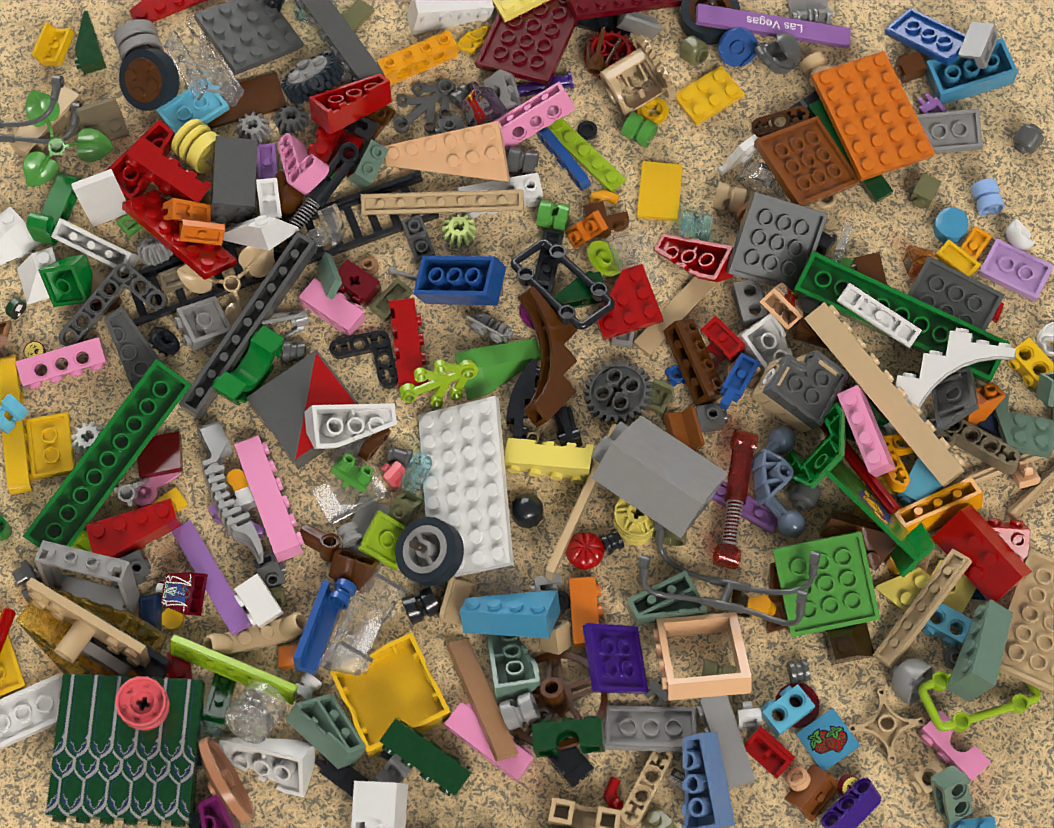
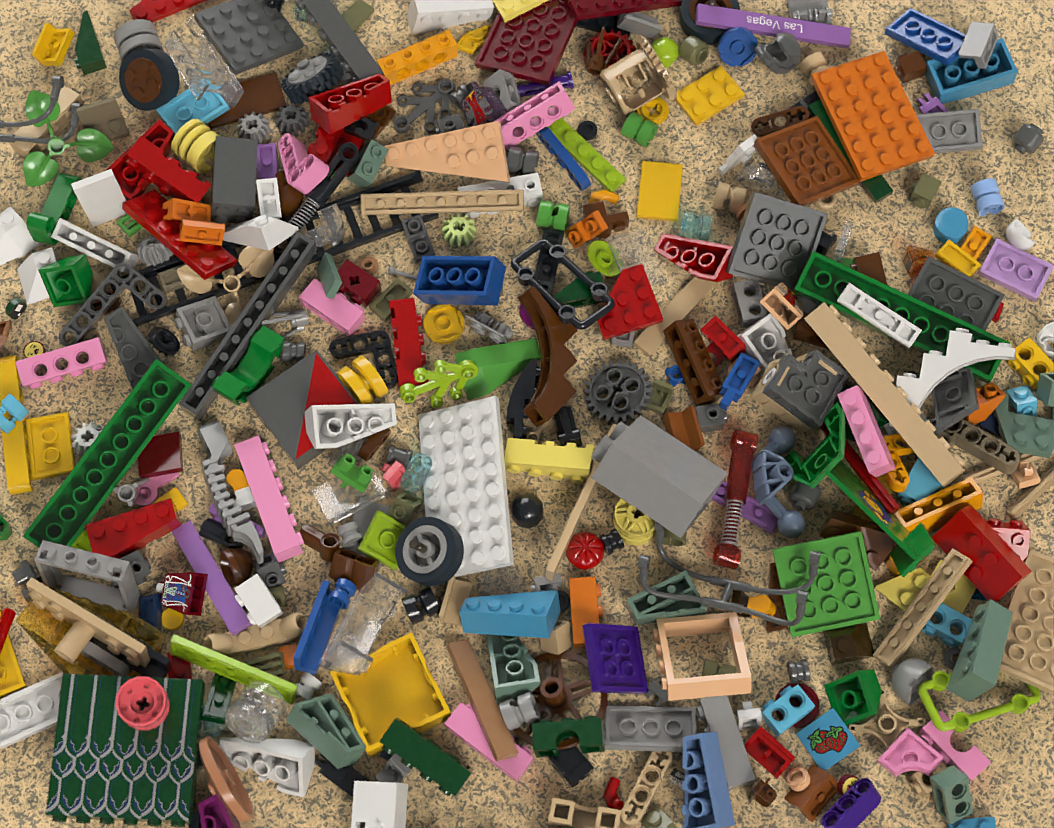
none -> black piece [199,518,244,549]
none -> reddish brown hat [220,548,253,586]
none -> olive tile [242,651,286,677]
none -> yellow wheel [336,355,388,404]
none -> yellow tile [423,304,465,344]
none -> lime hair [651,37,679,68]
none -> reddish brown hinge [749,778,777,807]
none -> green slope [824,669,882,726]
none -> bright pink tile [877,728,944,777]
none -> medium azure bracket [1006,385,1037,417]

